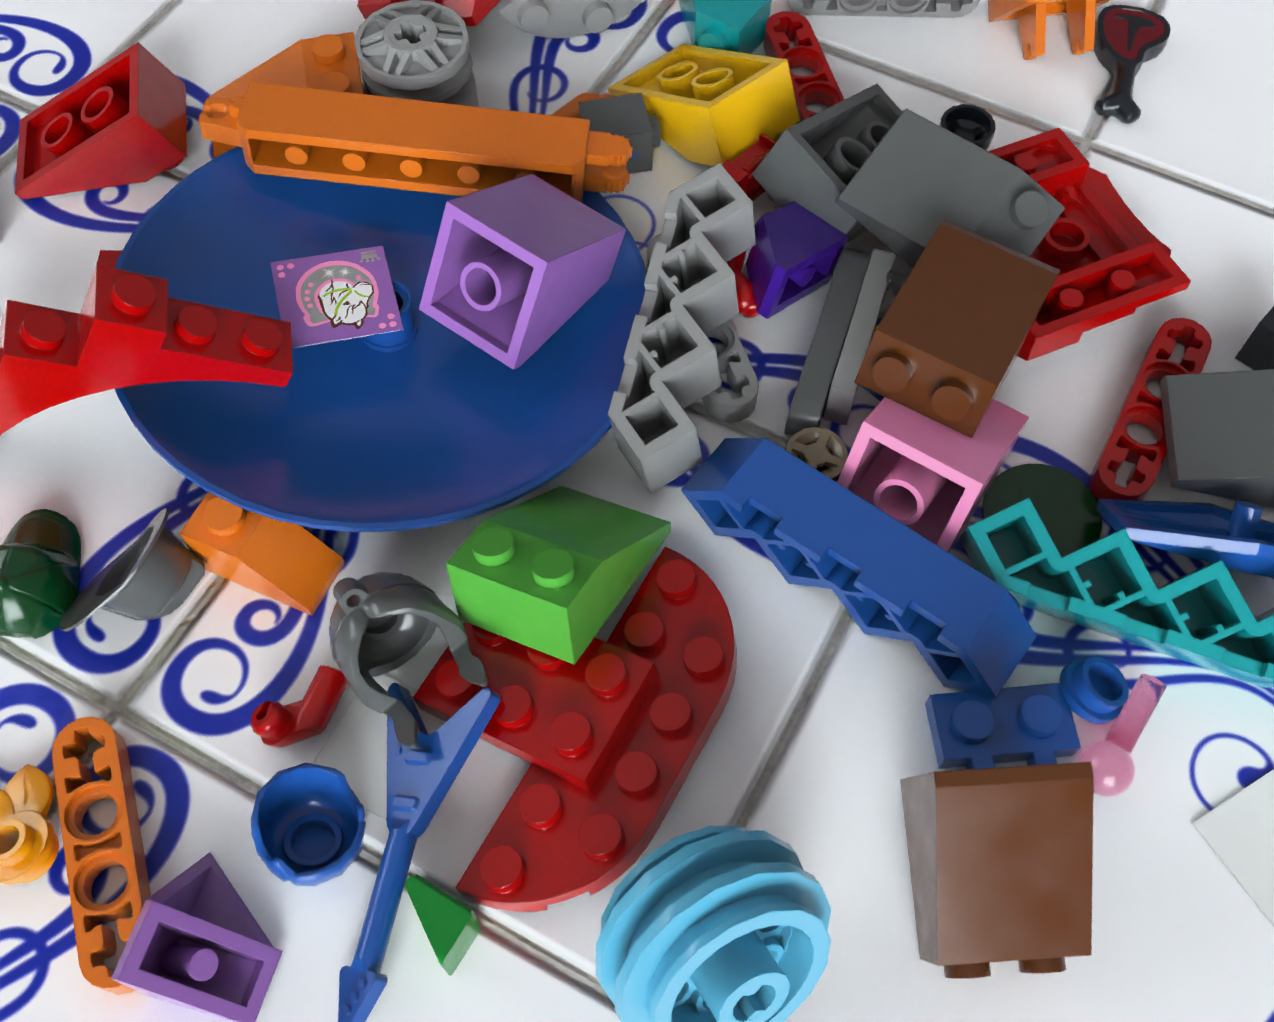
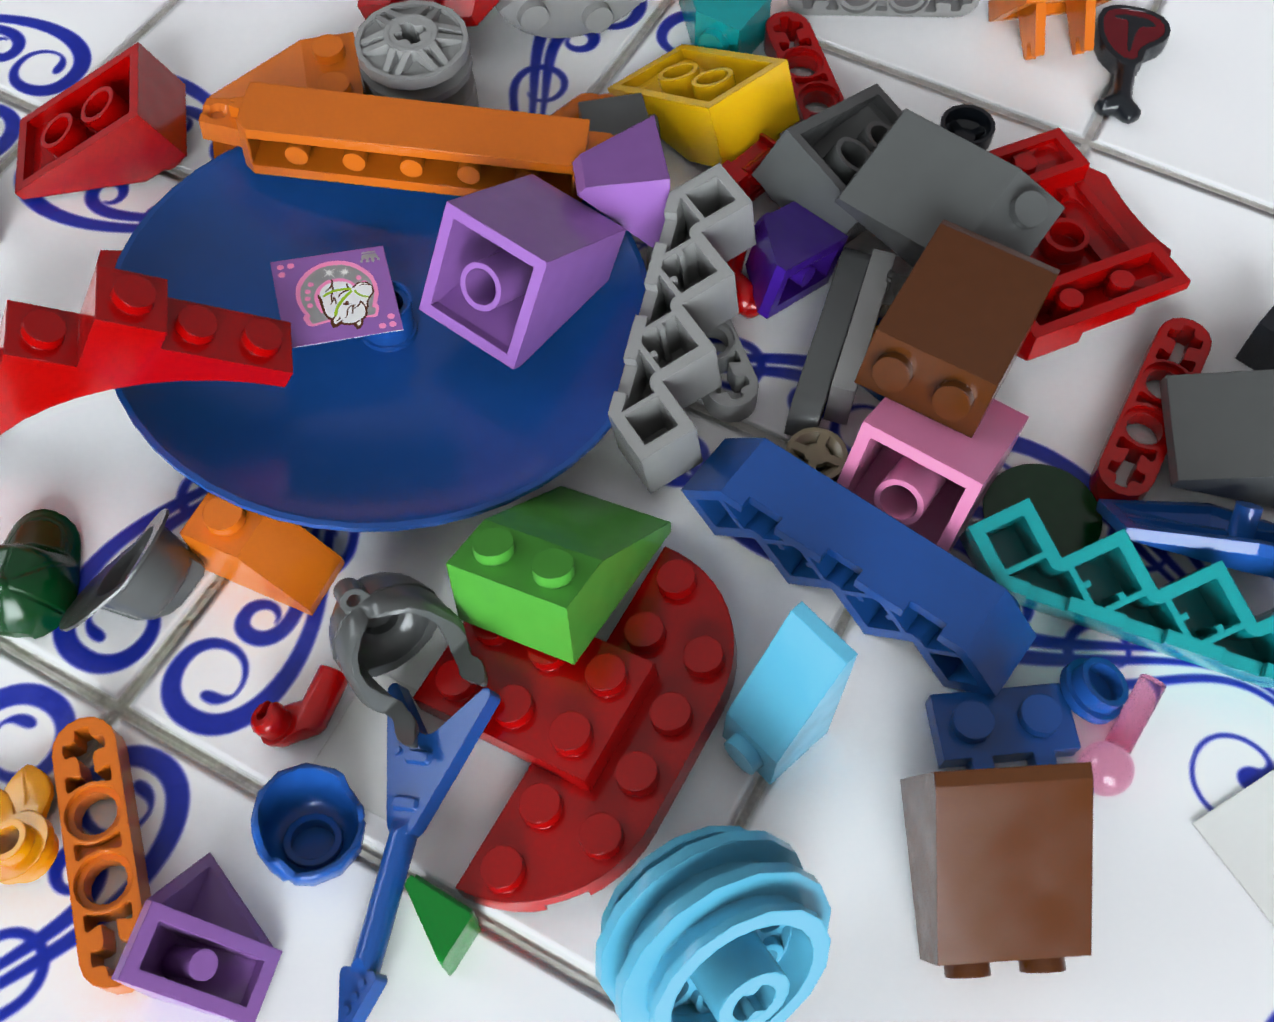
none -> medium lavender slope [572,115,670,249]
none -> medium azure slope [722,601,858,785]

